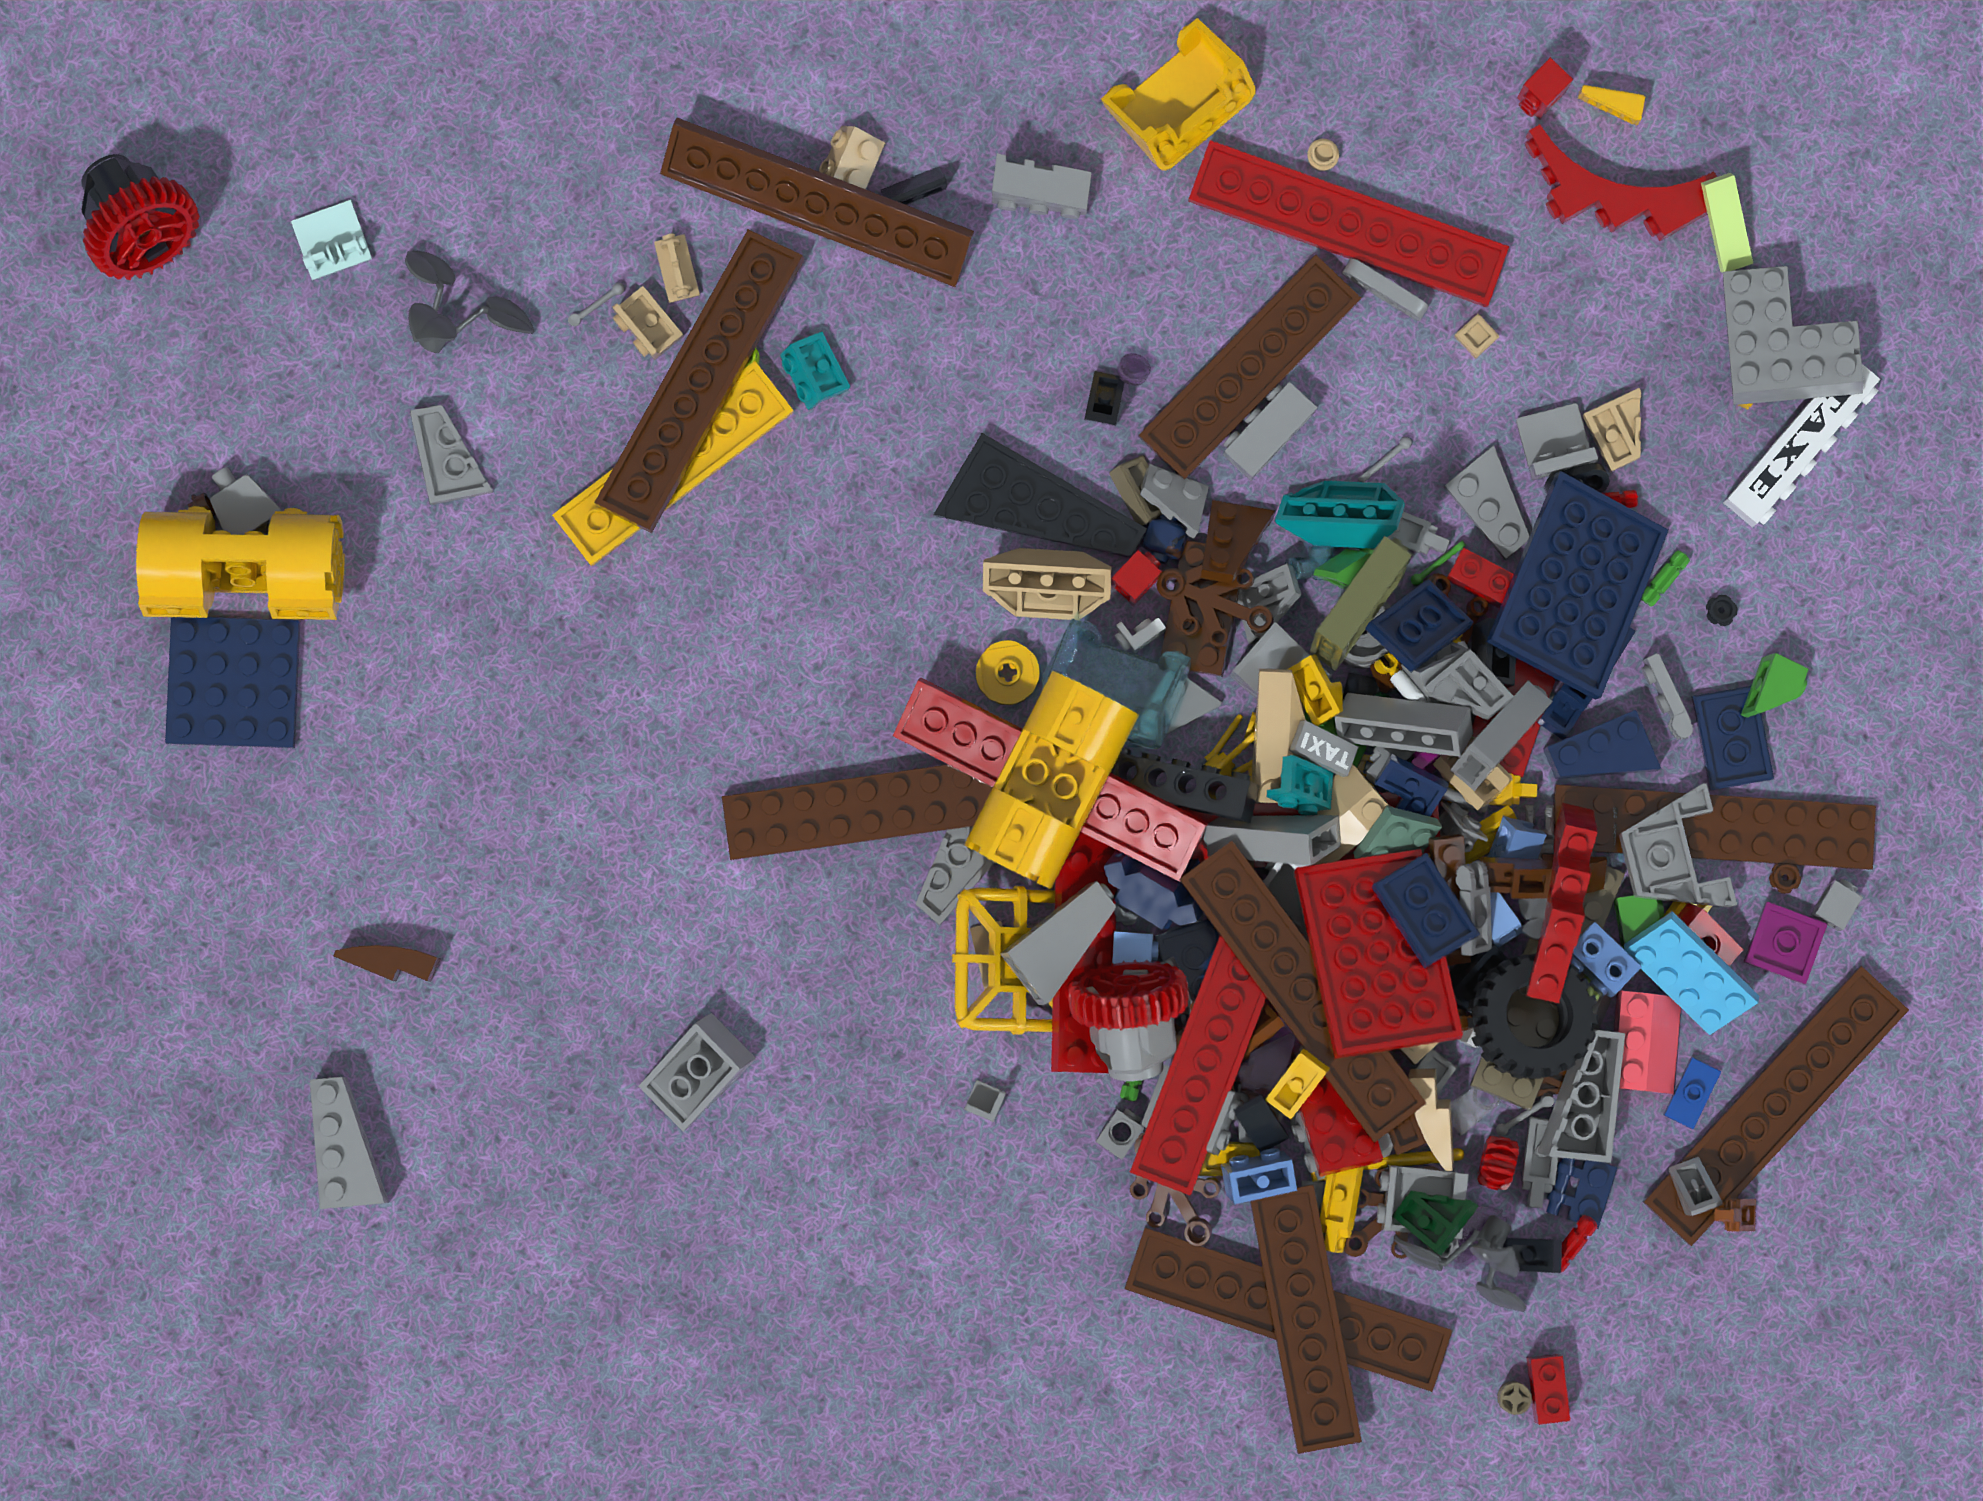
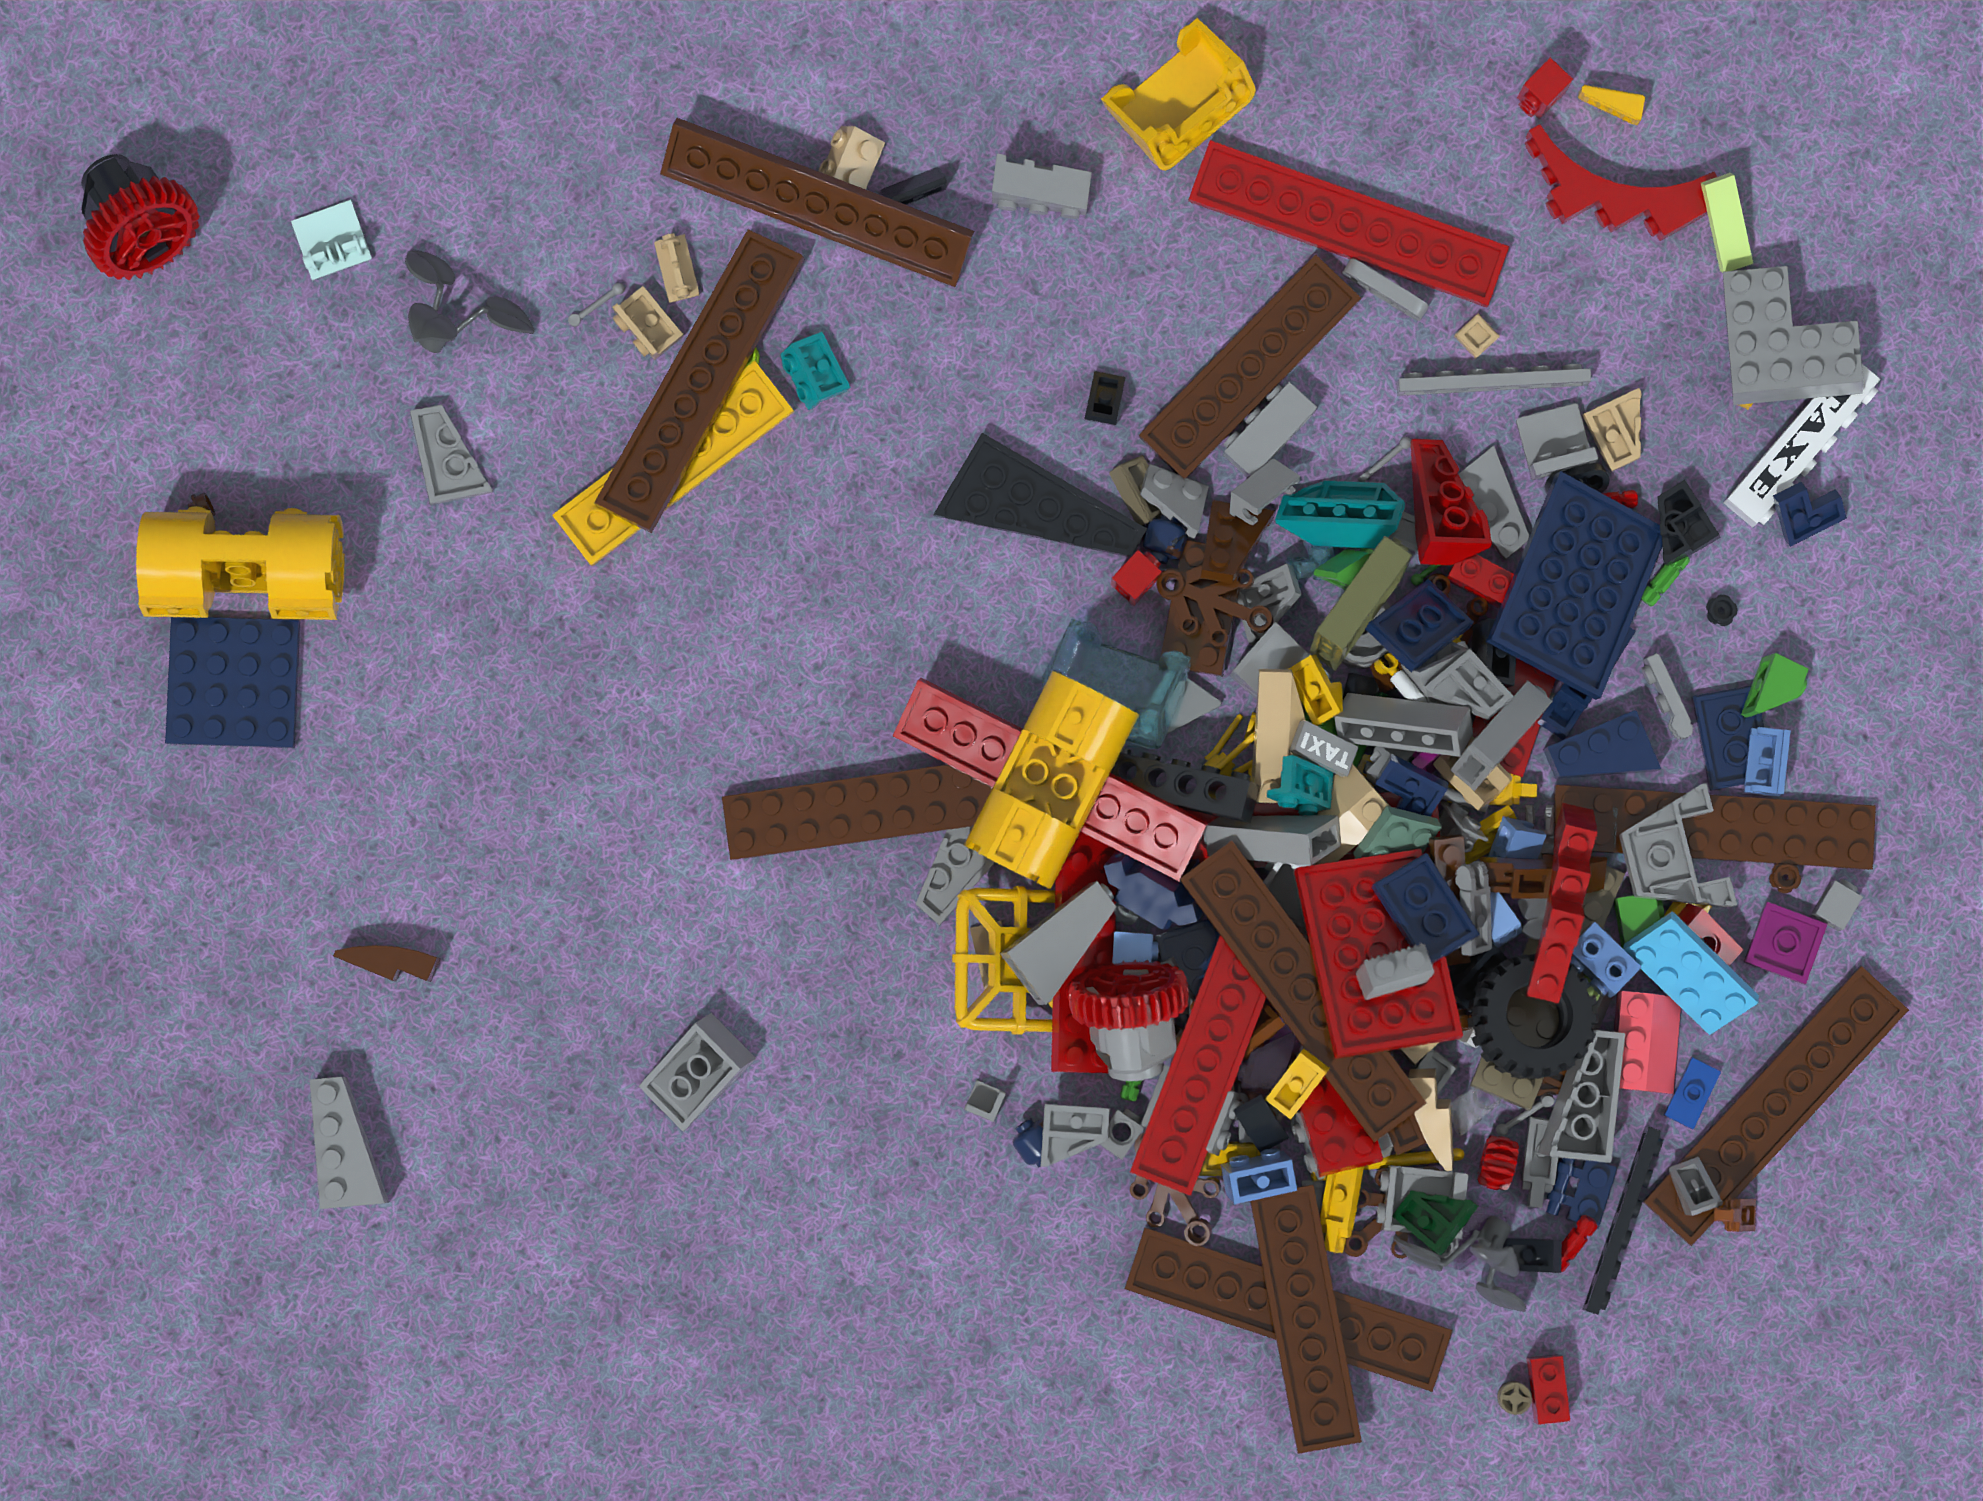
light grey torso [210,467,283,535] -> none
yellow plate [976,640,1040,705] -> none
tan wedge [983,548,1112,620] -> none
white bracket [1114,618,1166,654] -> none
clear purple tile [1117,353,1151,386] -> none
tan plate [1307,139,1339,171] -> none
none -> dark blue head [1012,1118,1044,1168]
none -> light grey wing [1041,1104,1110,1167]
none -> light grey hinge [1230,458,1300,525]
none -> light grey brick [1356,943,1434,1000]
none -> light grey plate [1396,364,1591,396]
none -> red wedge [1411,439,1492,565]
none -> black plate [1582,1126,1663,1315]
none -> black slope [1657,480,1721,566]
none -> medium blue hinge [1744,727,1791,796]
none -> dark blue plate [1773,482,1847,547]

